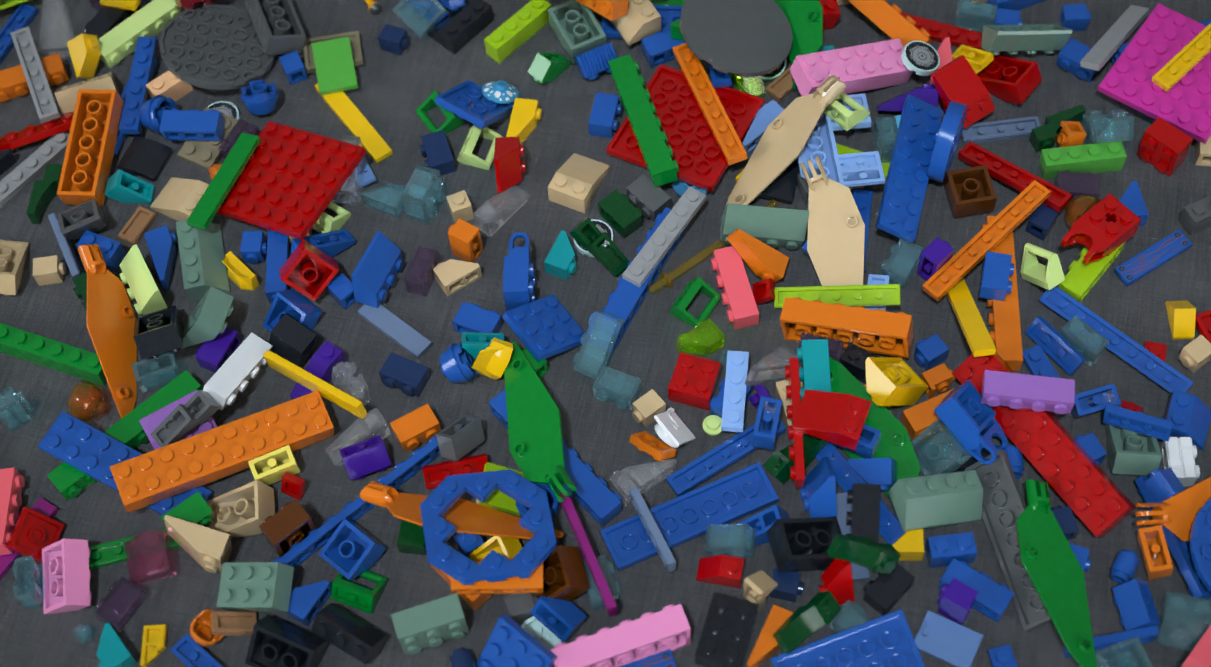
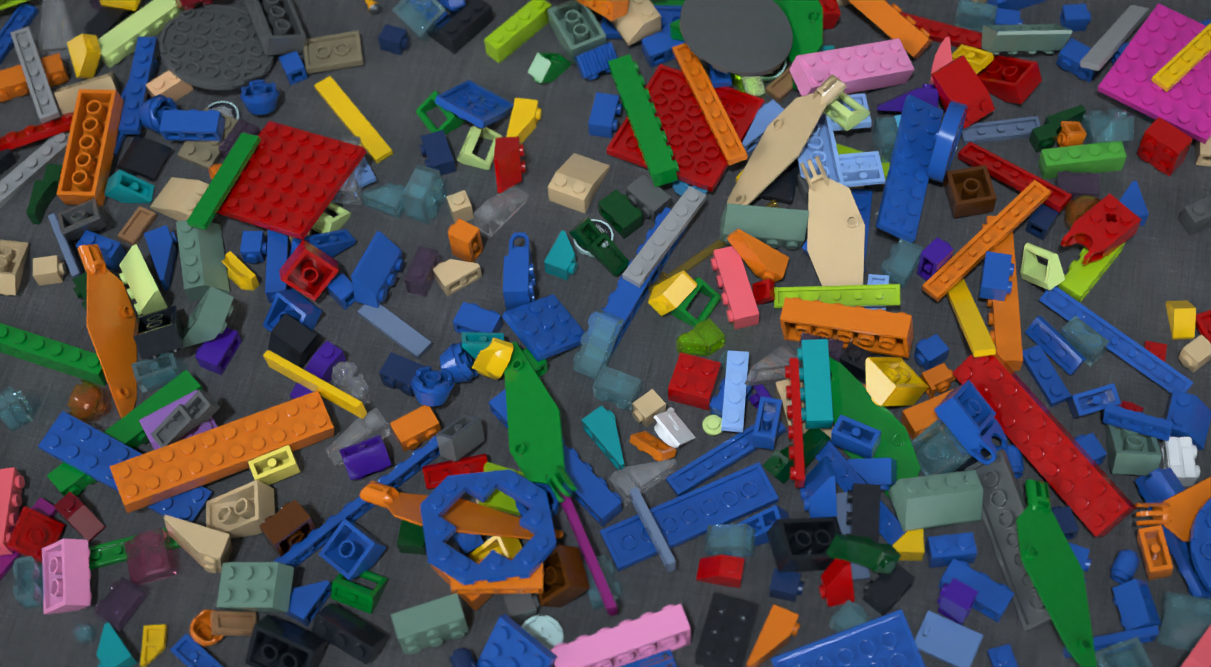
green slope [161,492,215,527] -> none
white brick [203,332,272,411] -> none
red plate [281,472,305,500] -> none
bright green tile [311,36,358,95] -> none
dark azure dish [481,81,520,104] -> none
blue slope [530,596,587,642] -> none
tan slope [743,570,778,611] -> none
dark green slope [773,591,842,654] -> none
red slope [792,389,872,450] -> none
tile [901,41,940,76] -> none
medium lavender brick [981,370,1075,414] -> none
blue tile [1114,229,1193,287] -> none
none -> dark red slope [53,491,105,543]
none -> blue cone [411,366,454,406]
none -> teal slope [581,405,625,475]
none -> yellow slope [648,270,697,316]

